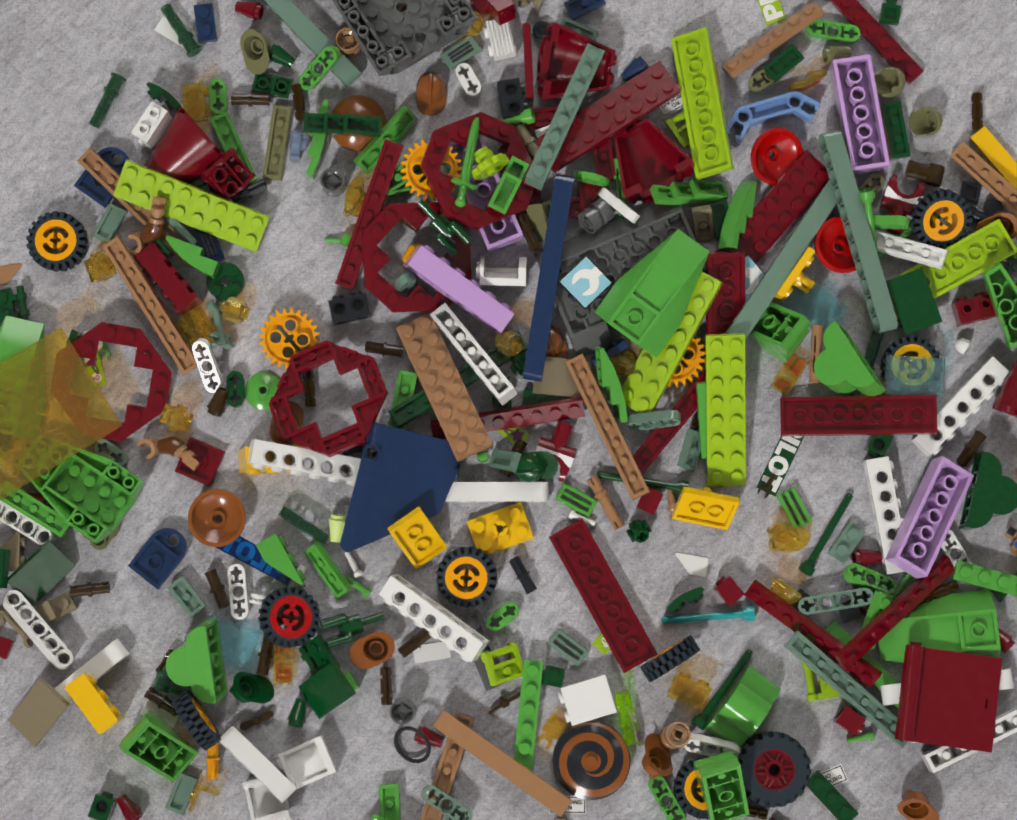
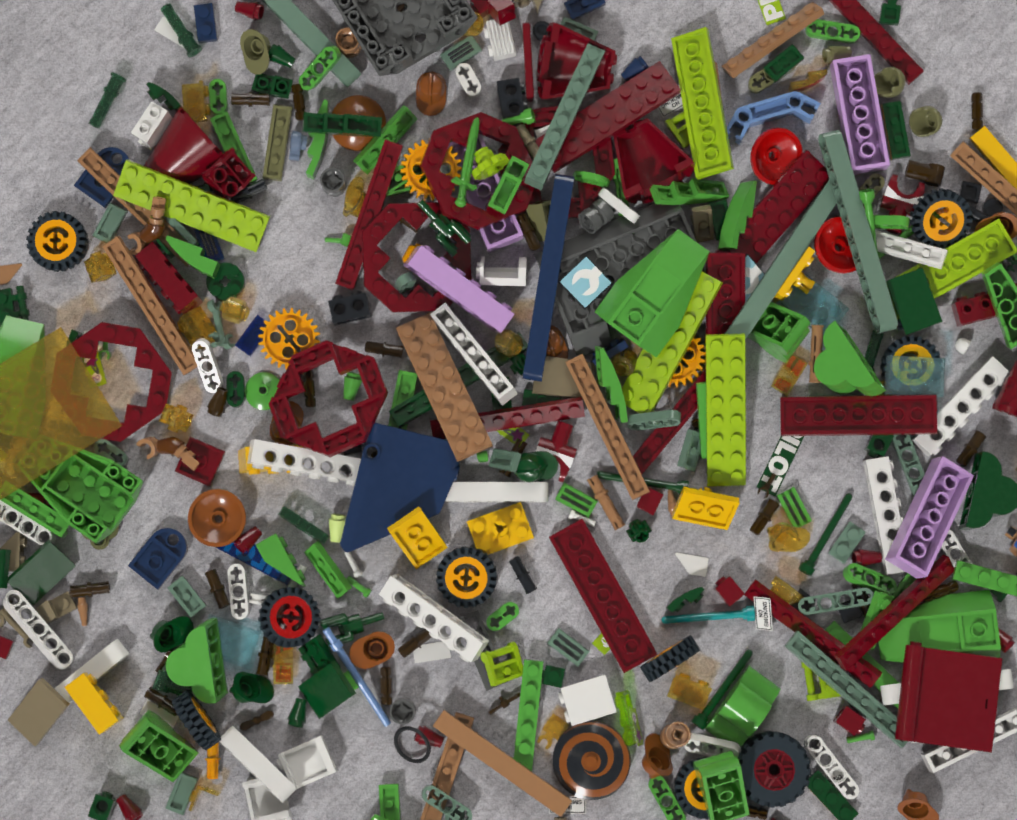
none -> medium nougat piece [77,597,88,626]
none -> dark green piece [150,616,194,653]
none -> dark red cone [233,526,262,554]
none -> clear blue tile [235,315,267,357]
none -> medium blue bar [323,627,391,727]
none -> bright green cone [343,372,362,401]
none -> dark brown axle [750,499,780,535]
none -> white sticker [754,597,773,631]
none -> white beam [804,735,859,799]
none -> sand green beam [892,435,925,497]

